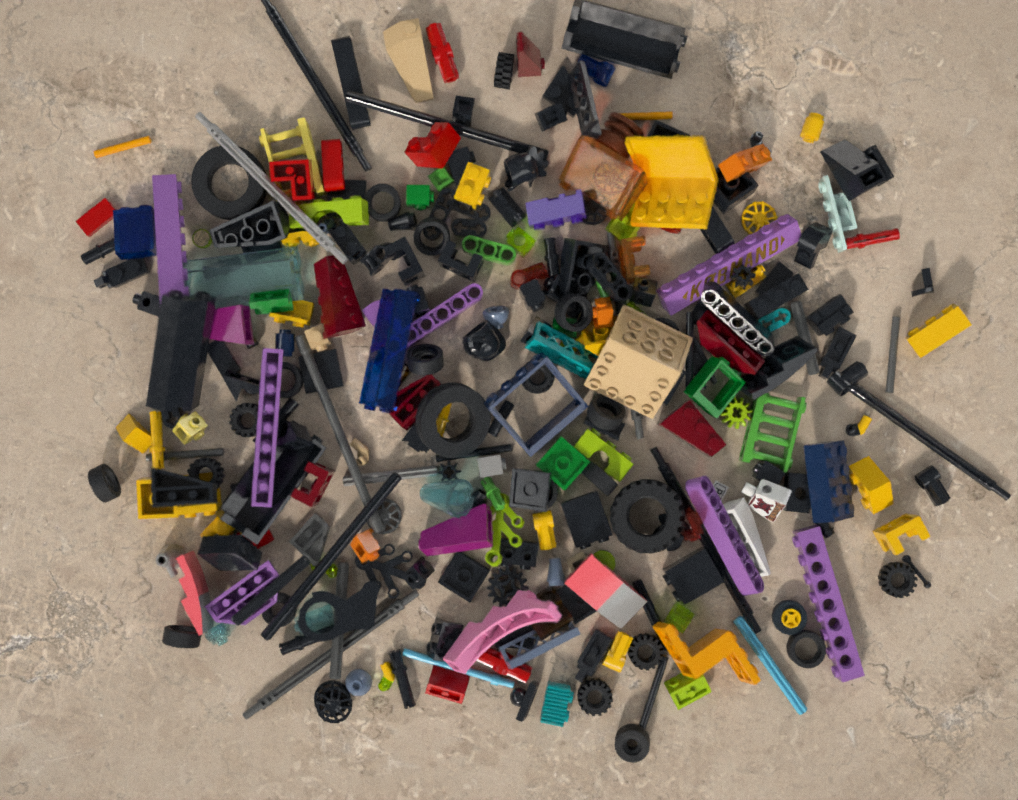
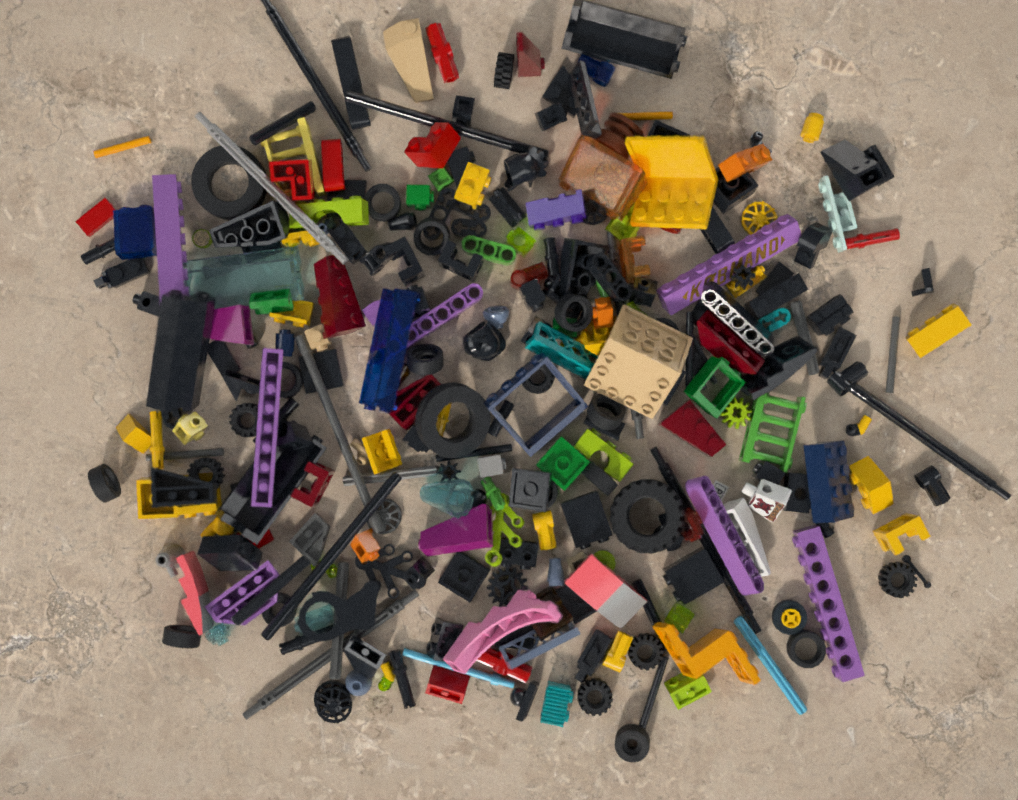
none -> black axle [249,101,316,145]
none -> black slope [343,635,386,680]
none -> yellow bracket [361,429,402,475]

